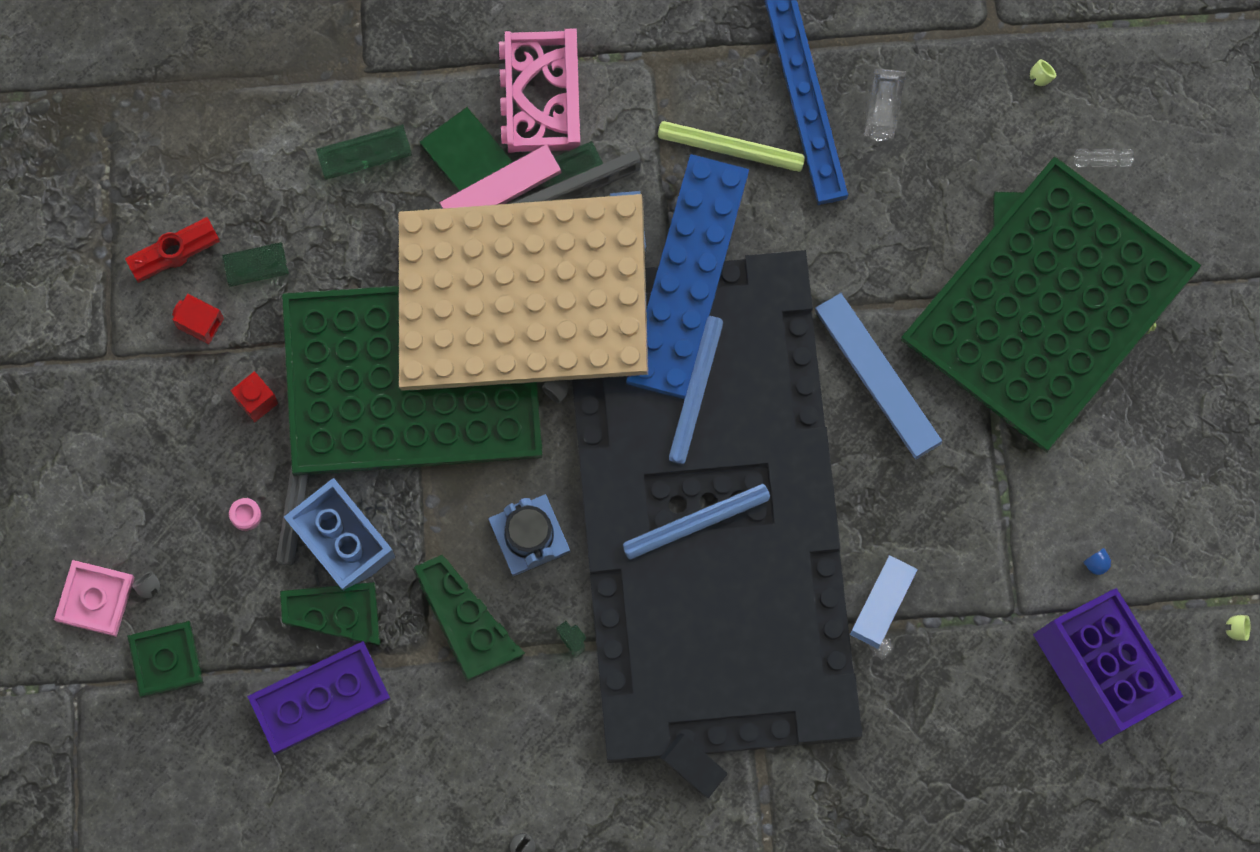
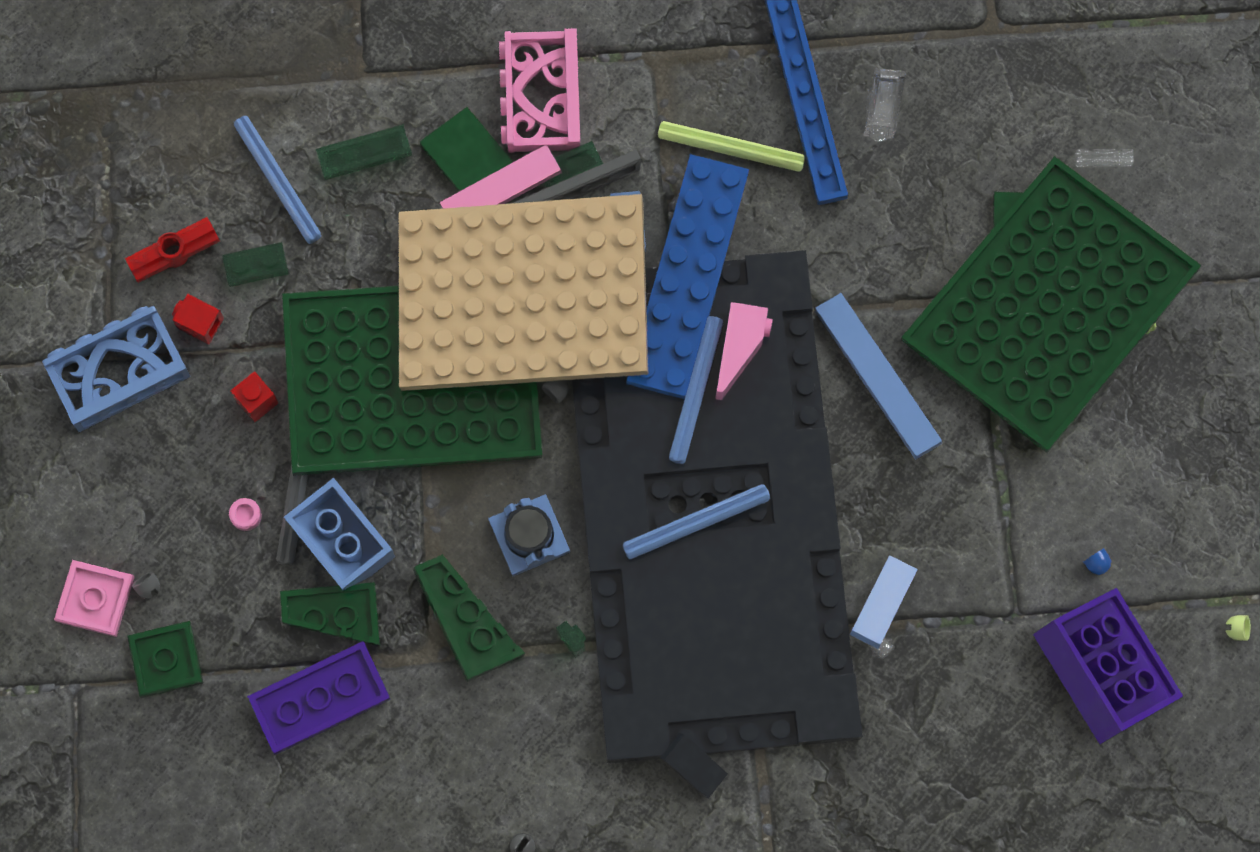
yellowish green hinge [1030,59,1057,86] -> none
none -> medium blue fence [42,306,191,432]
none -> medium blue axle [234,116,321,244]
none -> bright pink slope [716,302,772,400]

